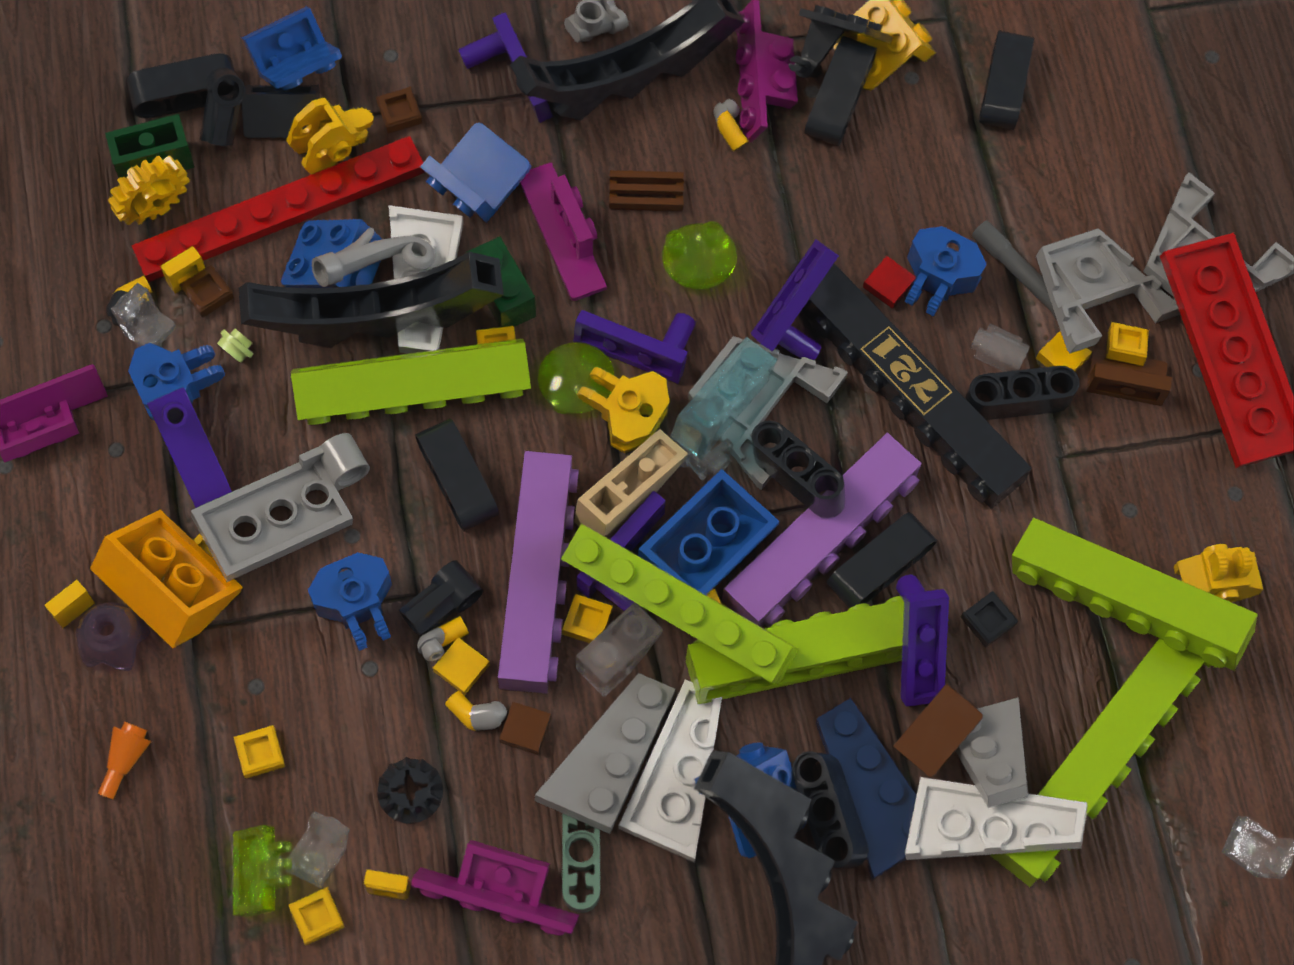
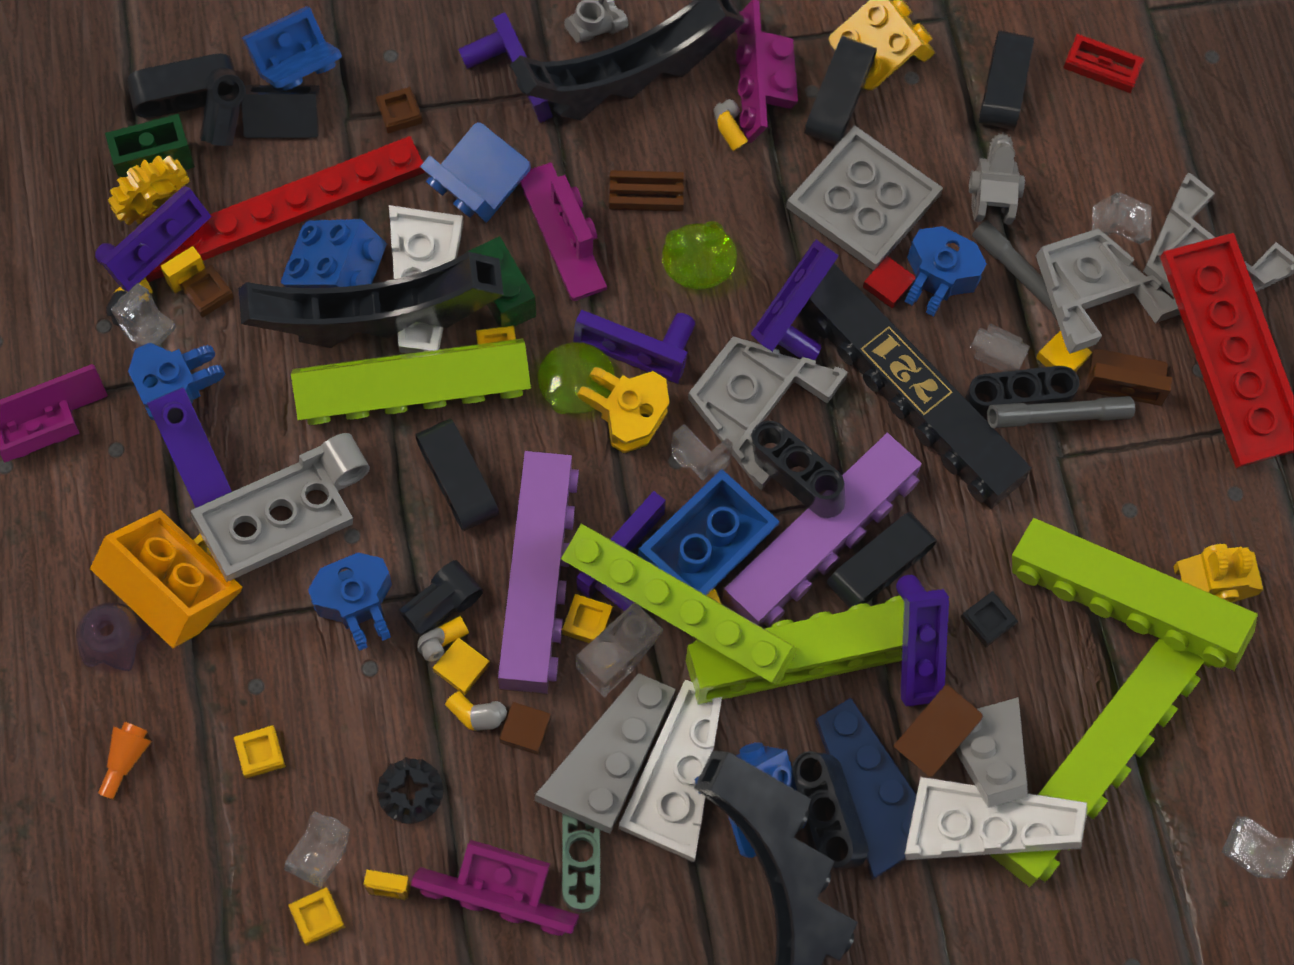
yellow tile [44,580,95,628] -> none
yellowish green plate [217,328,254,363] -> none
clear neon green hinge [233,825,292,917] -> none
yellow hinge [286,97,374,174] -> none
light grey plant [312,228,436,287] -> none
tan slope [574,429,688,539] -> none
clear light blue brick [670,337,778,460] -> none
black plate [788,5,893,78] -> none
yellow tile [1106,322,1149,366] -> none
none -> dark purple piece [95,186,212,292]
none -> light grey plate [786,125,943,271]
none -> light grey hinge [969,133,1025,225]
none -> dark grey piece [987,396,1135,428]
none -> red tile [1063,33,1145,94]
none -> clear bracket [1092,192,1152,244]

